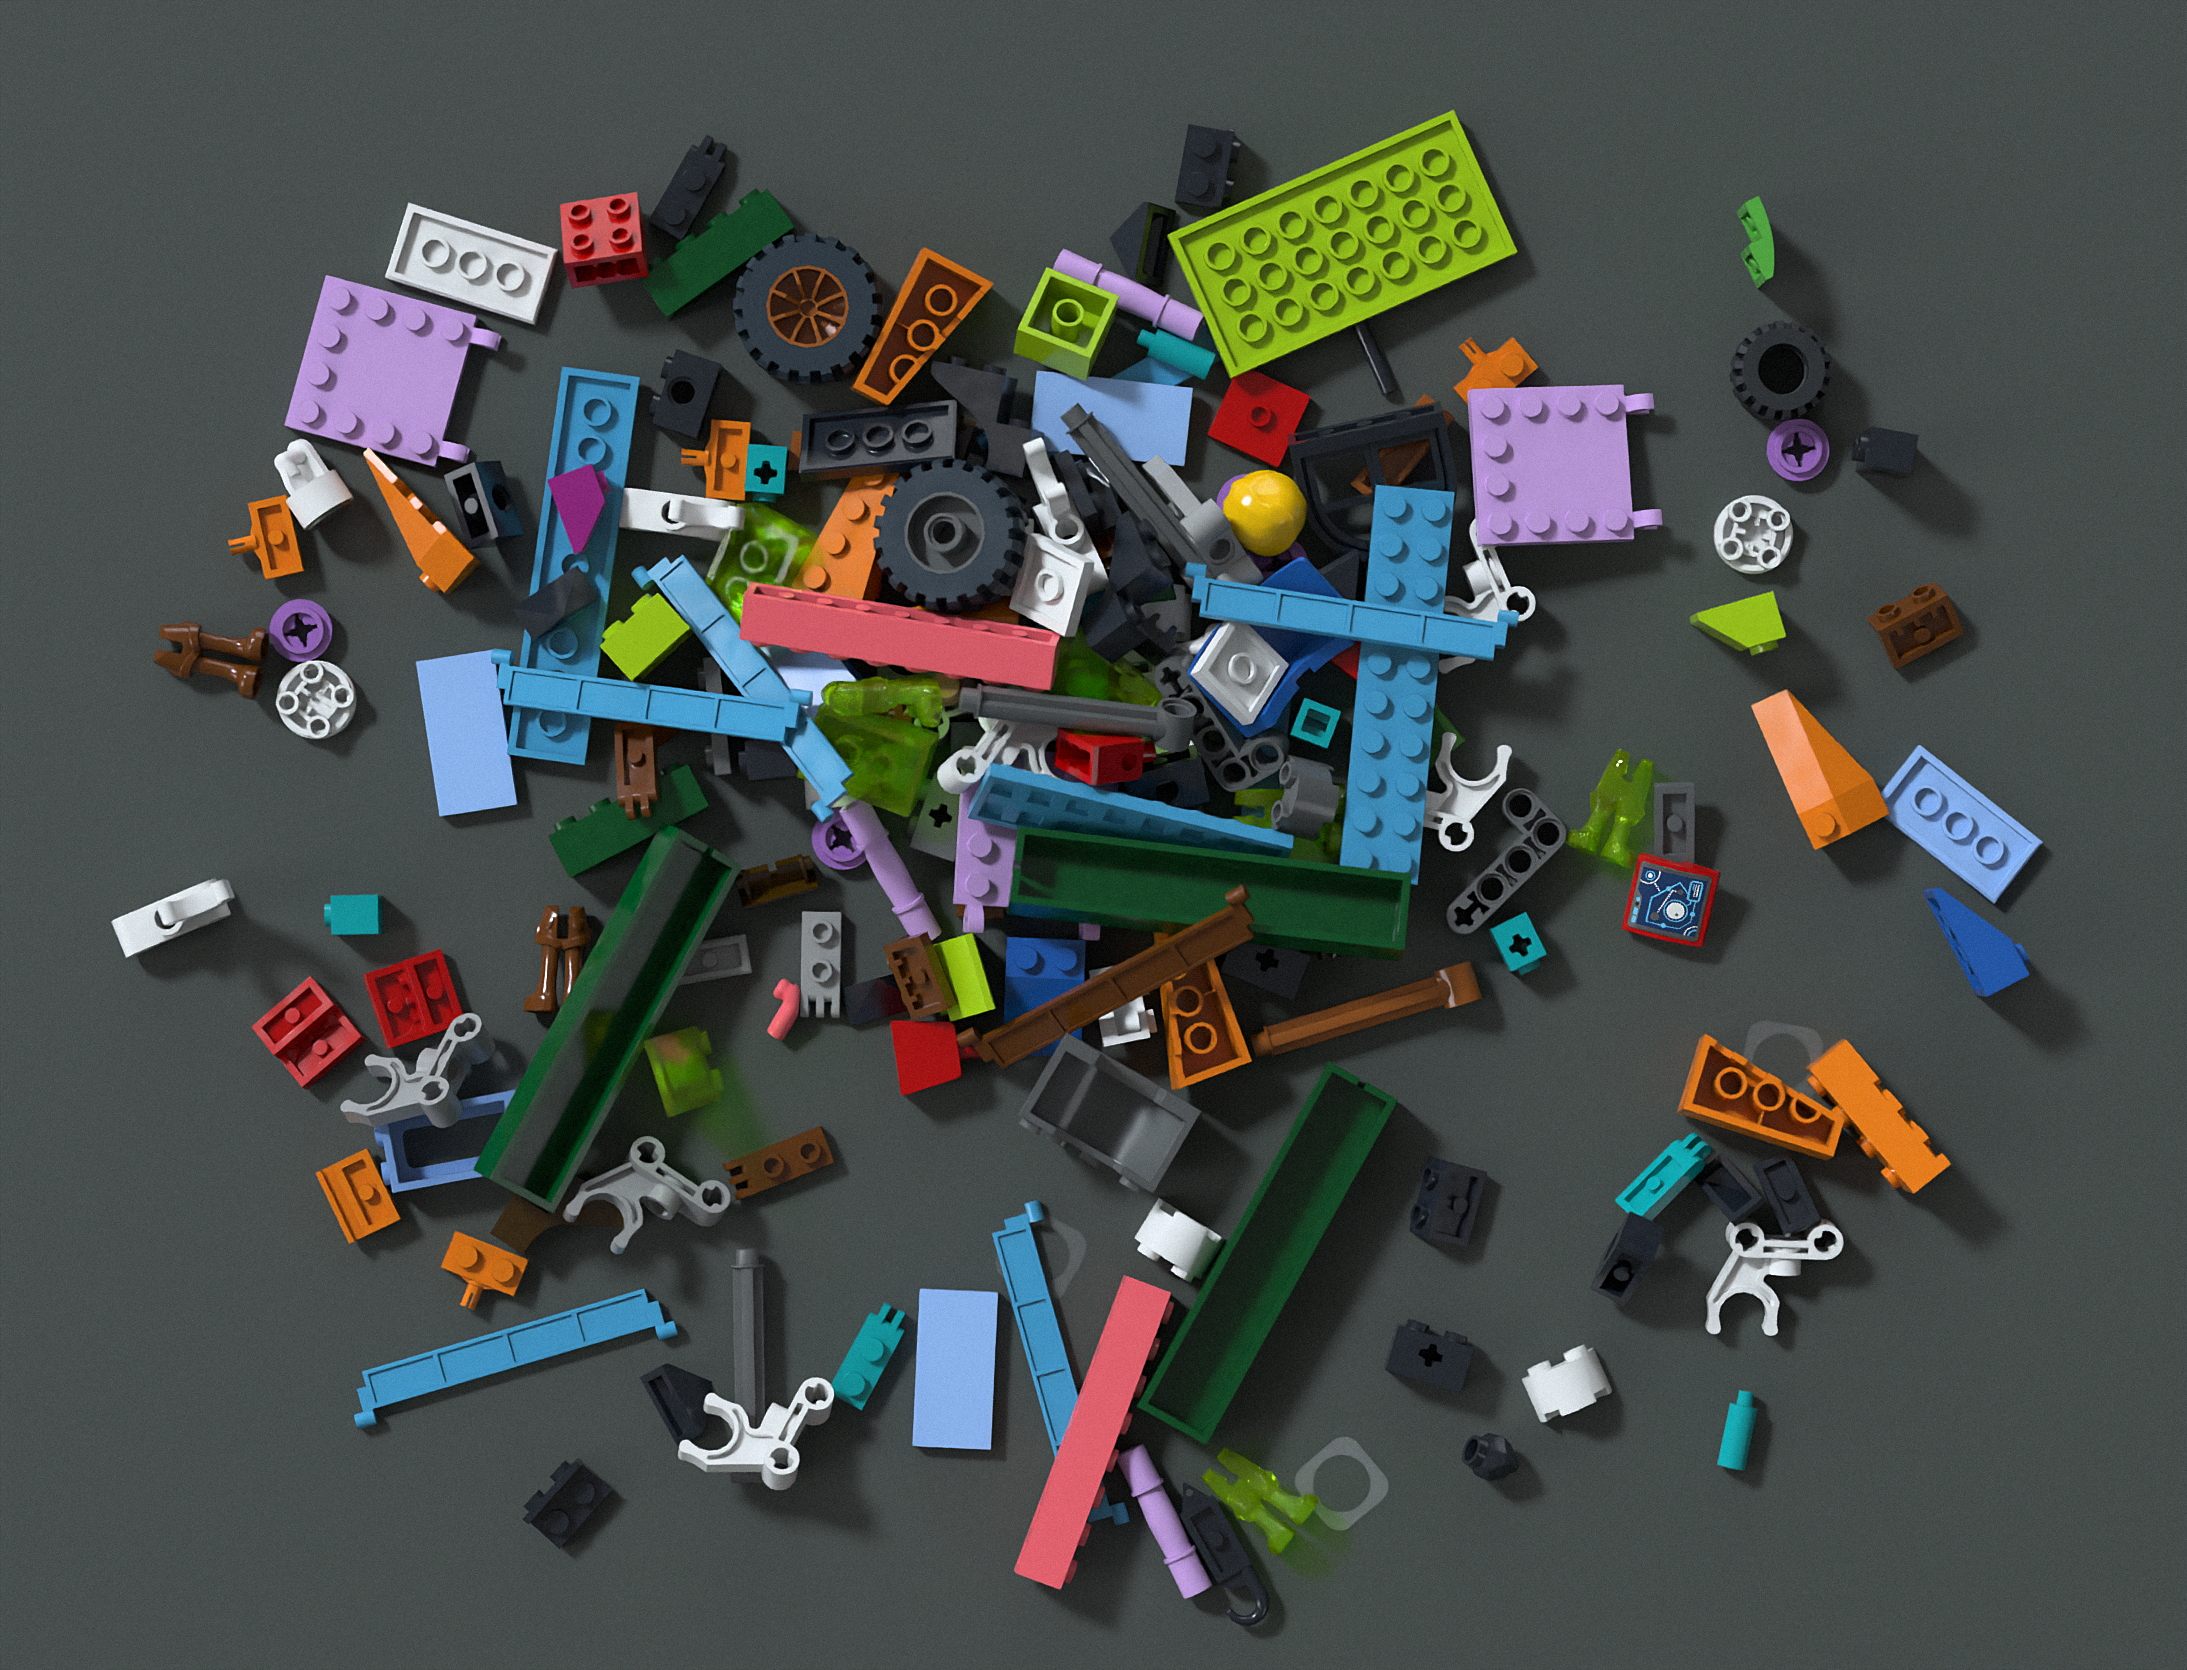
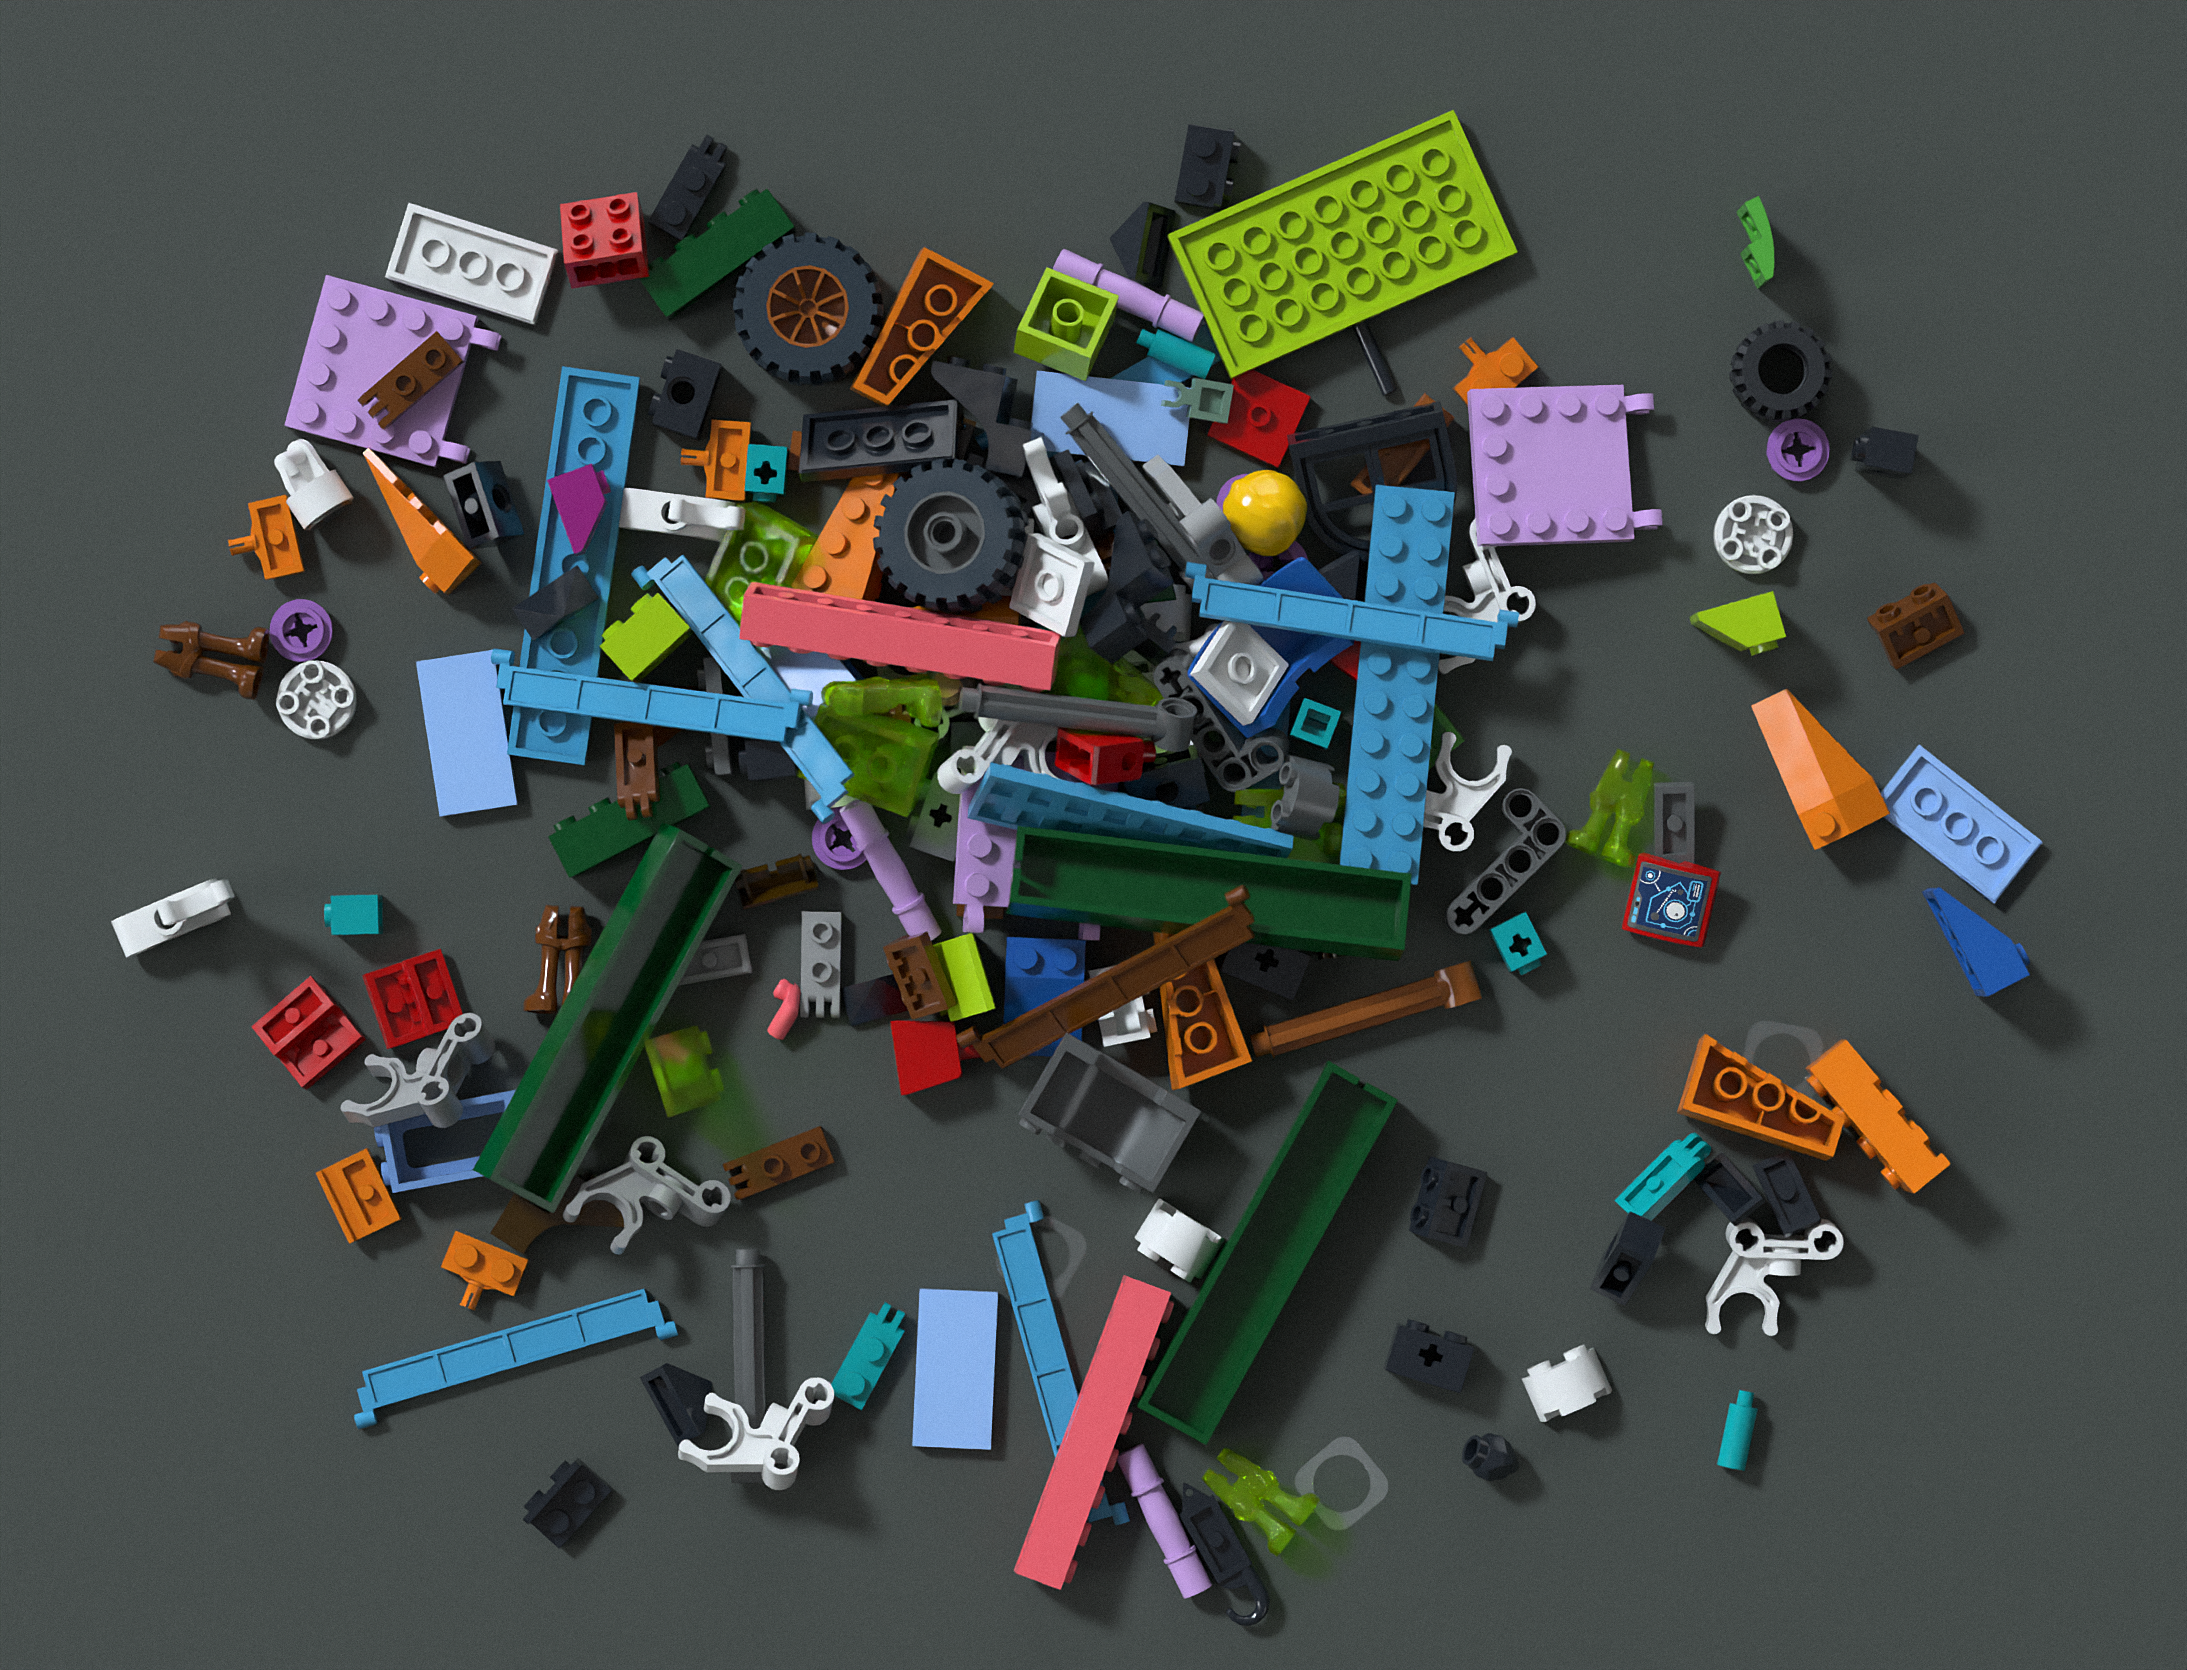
none -> reddish brown hinge [357,331,464,430]
none -> sand green plate [1161,378,1234,424]

